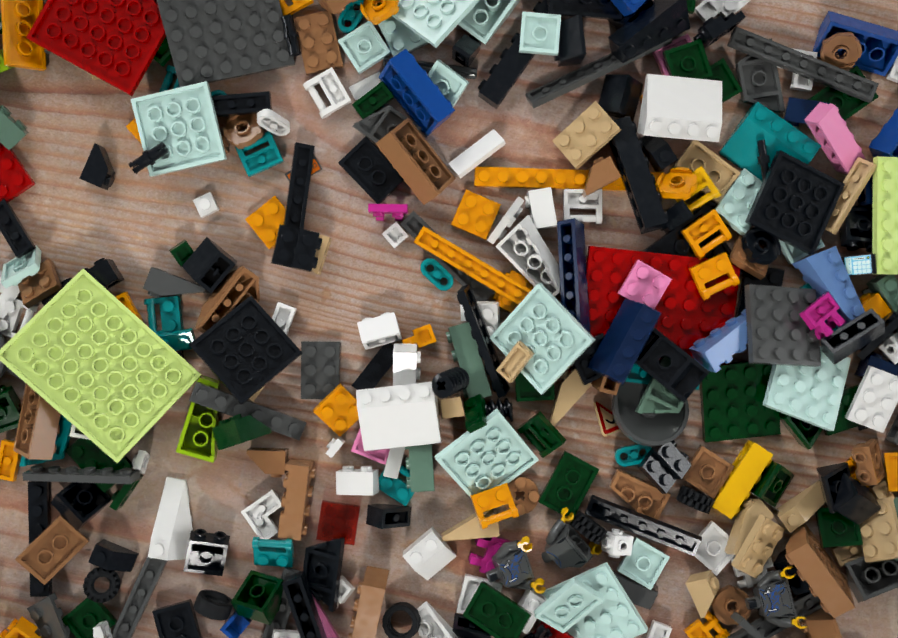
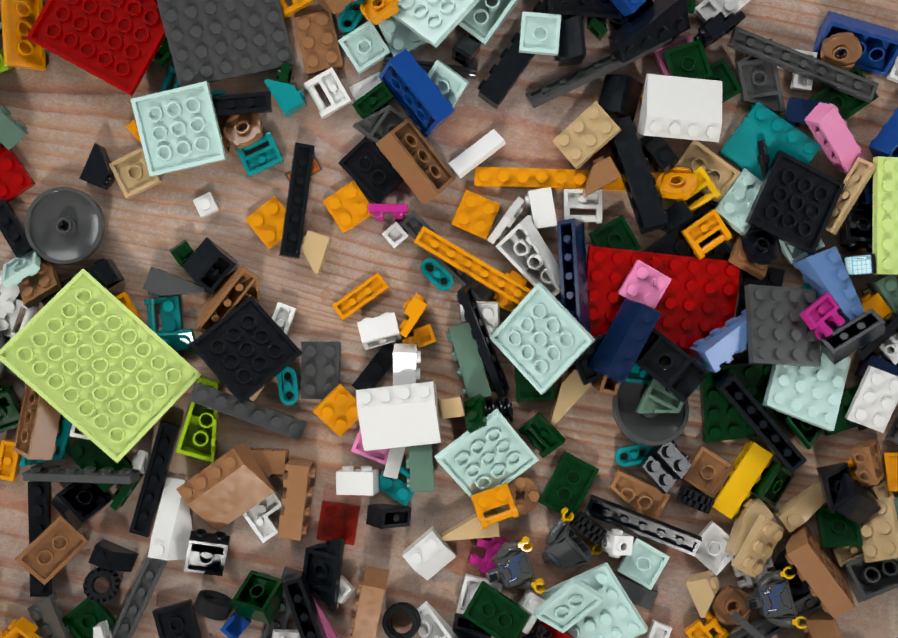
black pin [129,142,169,174] -> none
dark green slope [212,414,272,450] -> none
teal plate [252,536,294,567] -> none
white plate [257,109,290,136] -> none
black plate [271,225,322,272] -> none
black pin [281,15,302,57] -> none
white plate [325,437,345,458] -> none
black piece [431,367,469,398] -> none
tan tile [496,341,534,383] -> none
piece [593,401,620,436] -> none
light orange plate [689,252,740,300] -> none
none -> dark grey dish [25,187,105,265]
none -> tan plate [109,147,162,199]
none -> black plate [129,420,181,537]
none -> medium nougat slope [177,443,276,532]
none -> teal slope [264,79,307,118]
none -> dark green plate [277,63,293,84]
none -> teal plate [277,366,299,405]
none -> light orange plate [322,181,373,233]
none -> light orange tile [332,272,390,321]
none -> light orange plate [399,293,428,338]
none -> dark green plate [586,18,608,41]
none -> dark green plate [588,215,641,251]
none -> black brick [712,370,807,473]

